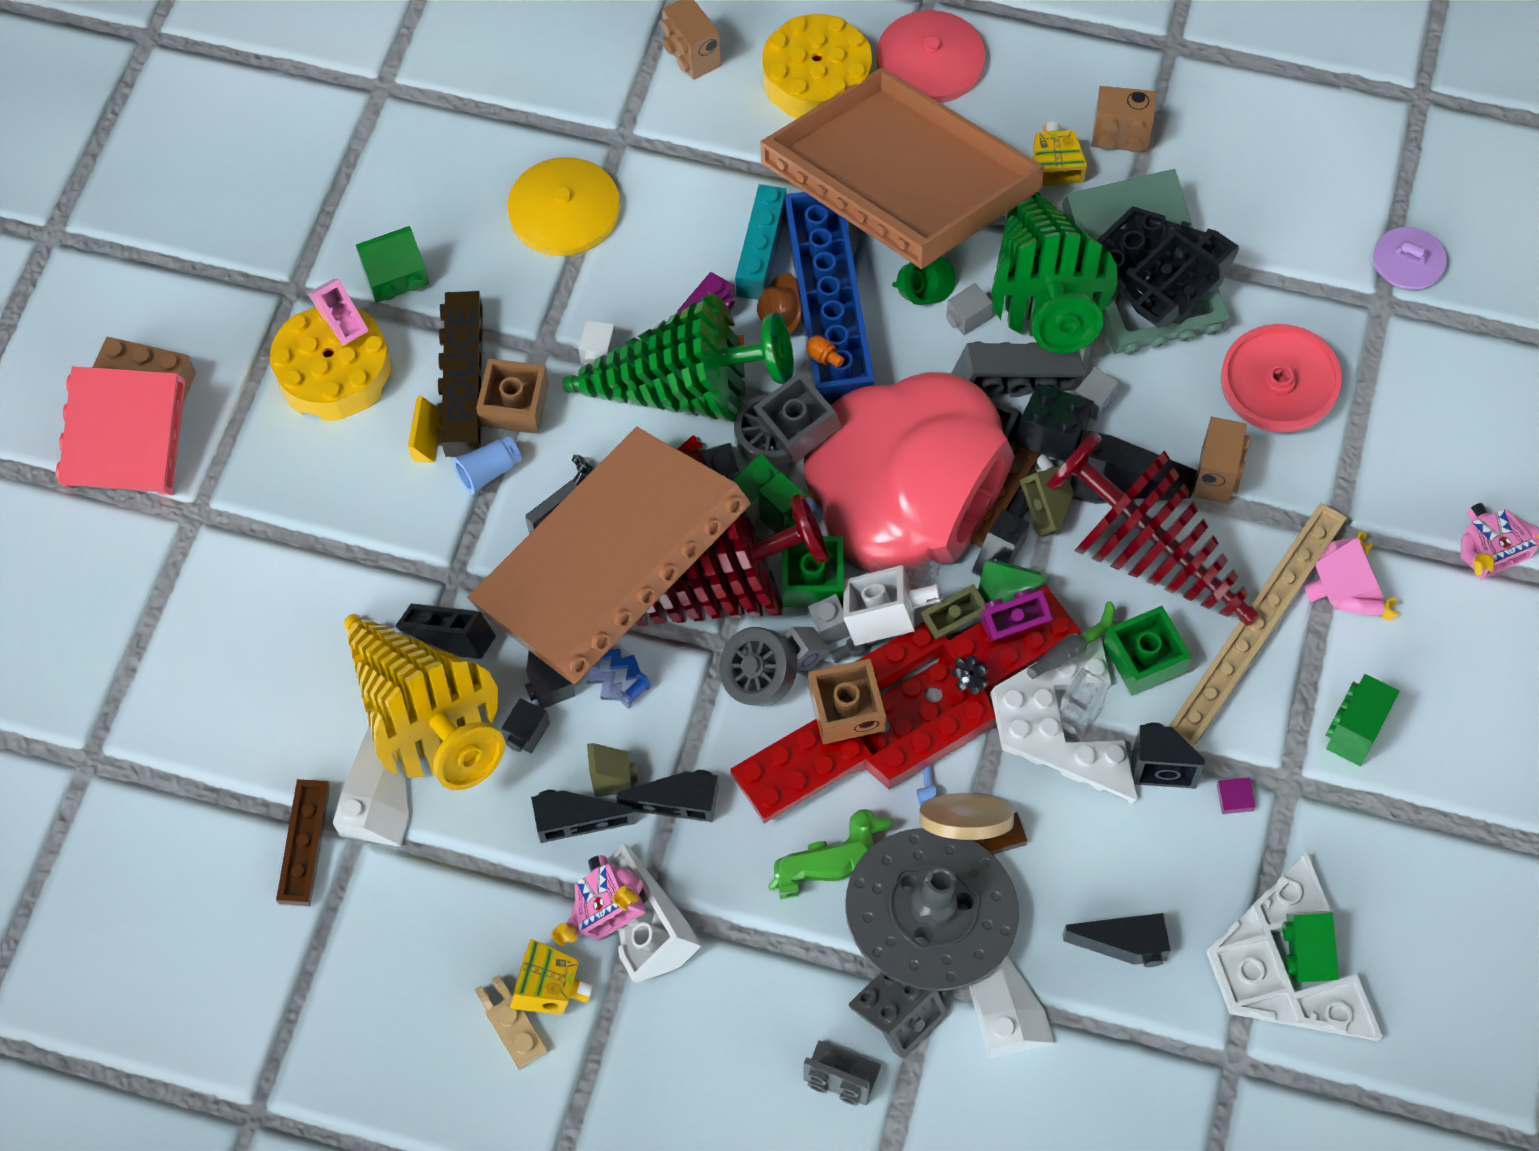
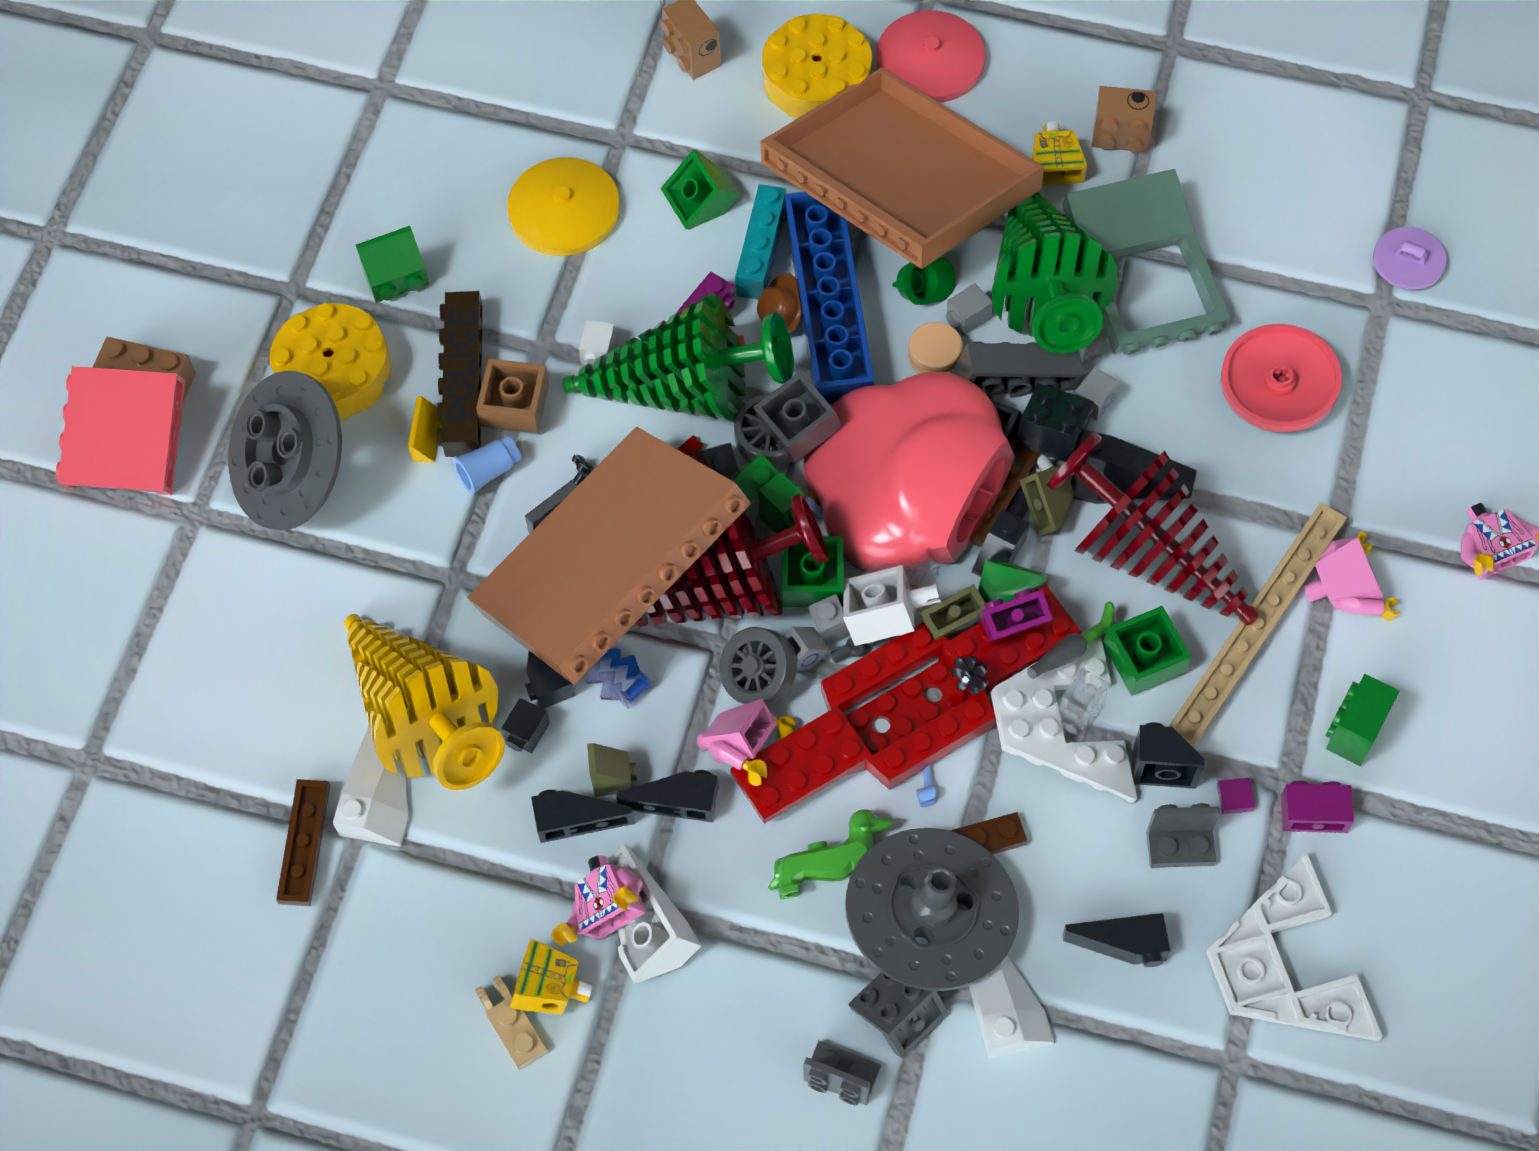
bright pink arch [308,279,369,345] -> none
black slope [395,603,496,659] -> none
orange cylinder [806,336,844,368] -> none
medium nougat brick [808,659,886,744] -> none
tan piece [919,793,1014,840] -> none
black wedge [1097,206,1239,328] -> none
medium nougat brick [1193,416,1250,504] -> none
green brick [1282,911,1339,983] -> none
none -> dark grey piece [228,371,342,530]
none -> green slope [660,149,741,230]
none -> bright pink torso [697,699,795,786]
none -> light nougat head [908,322,963,374]
none -> dark grey bracket [1146,803,1220,868]
none -> magenta brick [1281,780,1354,833]

